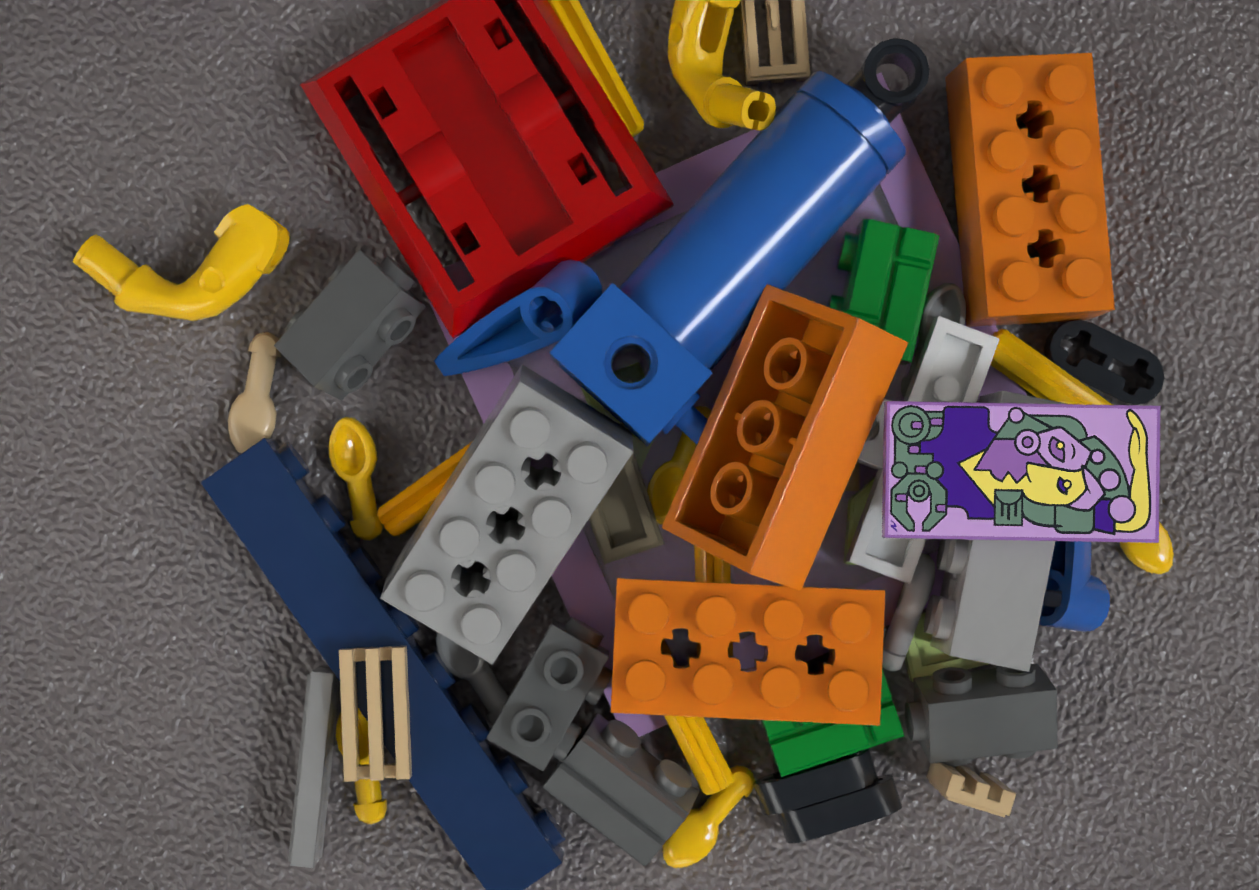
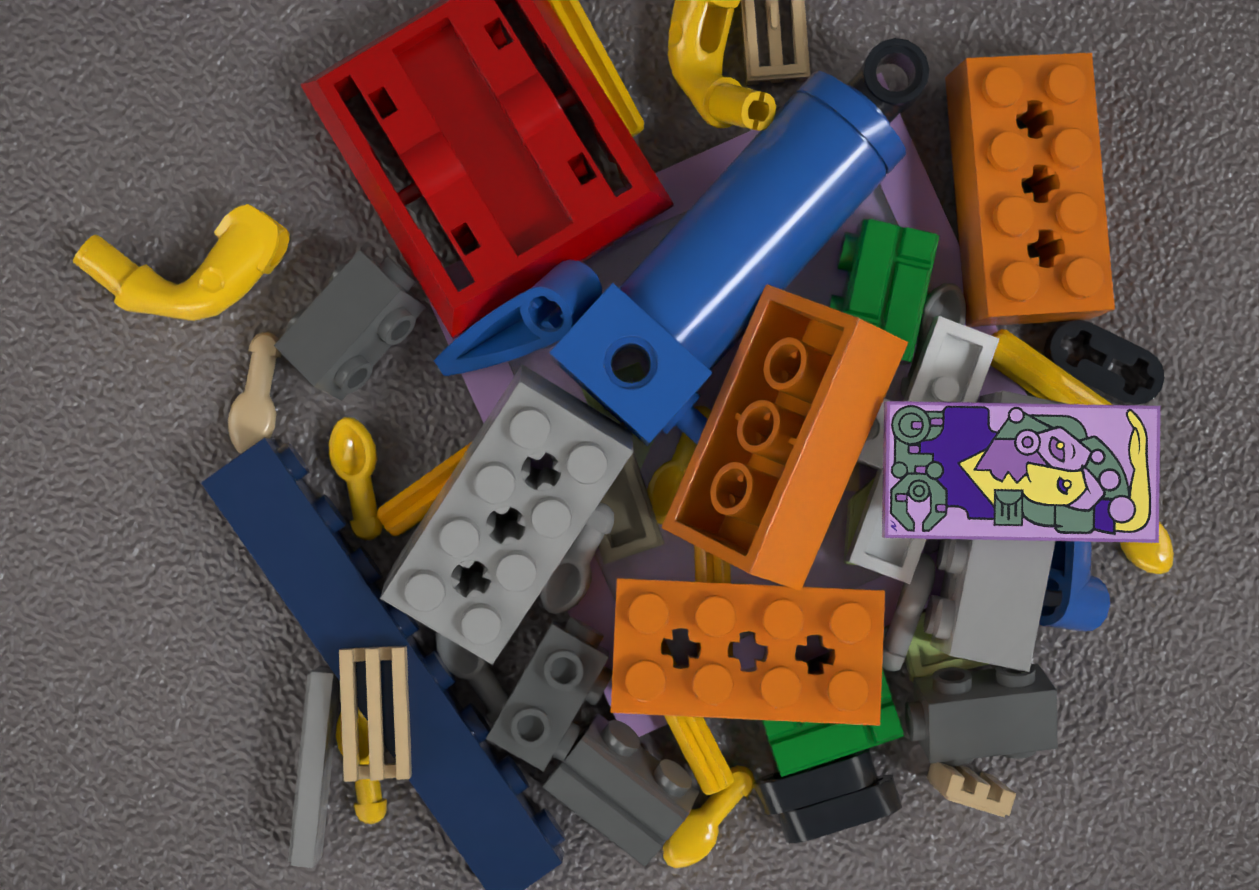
none -> light grey piece [540,503,614,614]

